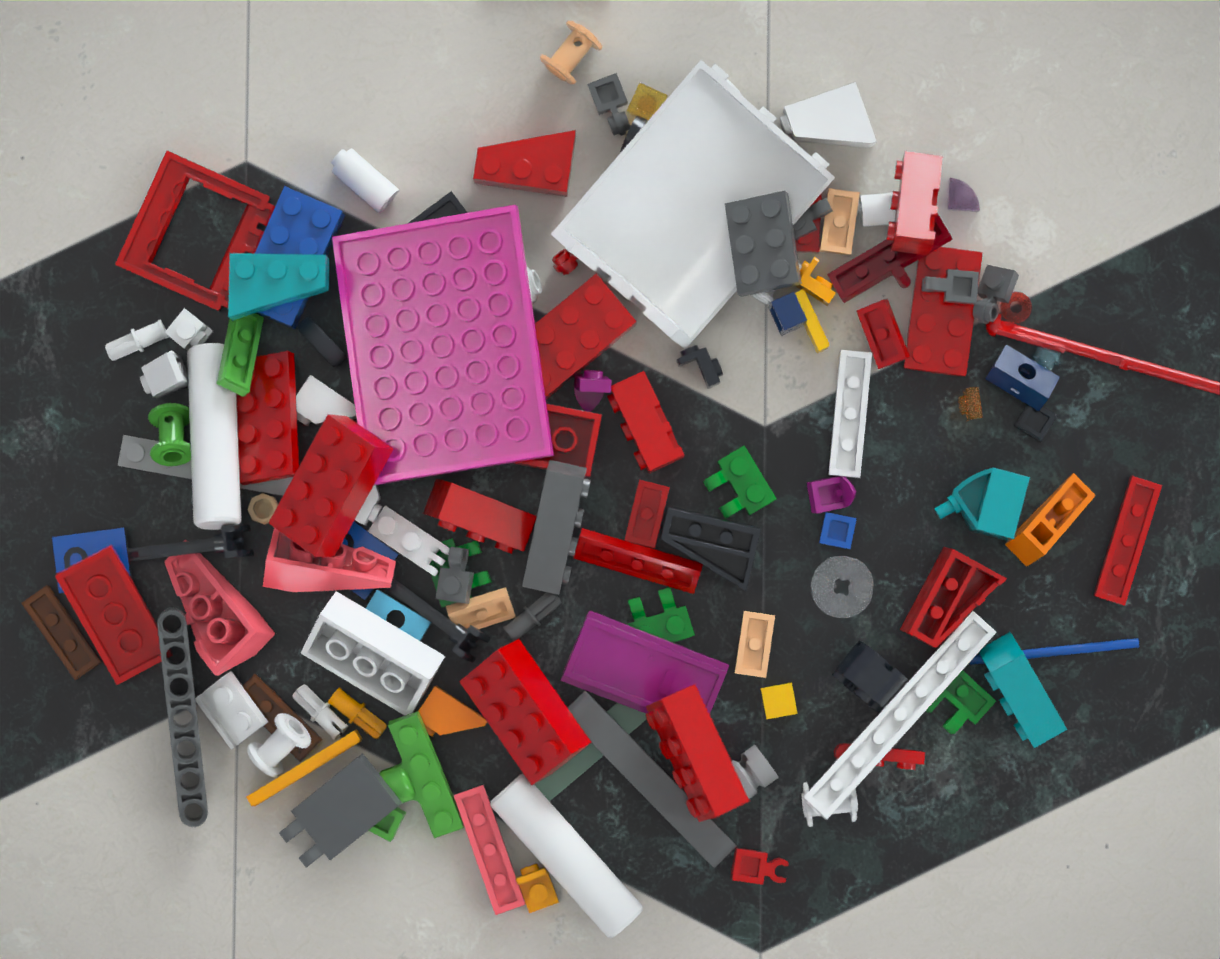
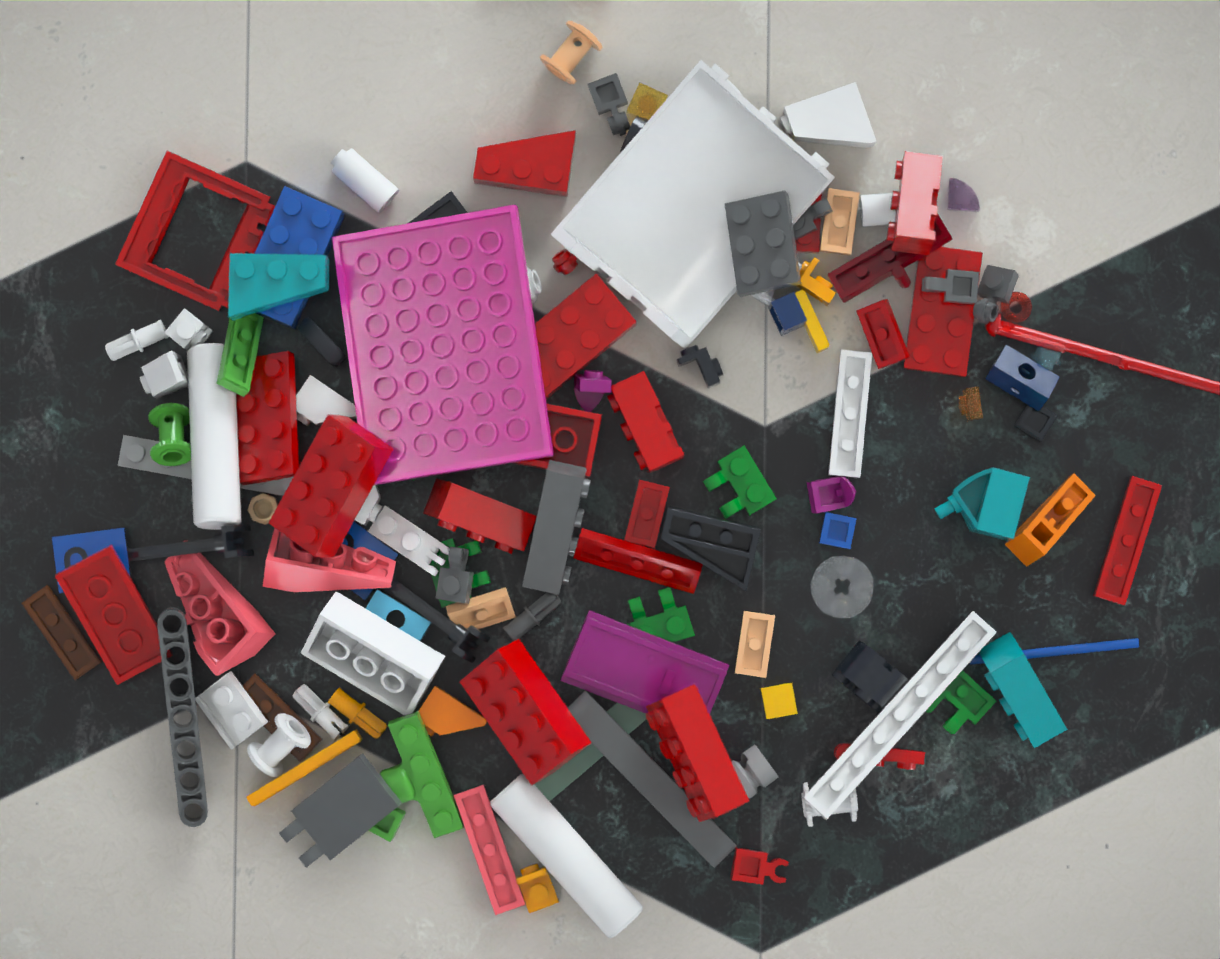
red wedge [900,547,1007,648] -> none

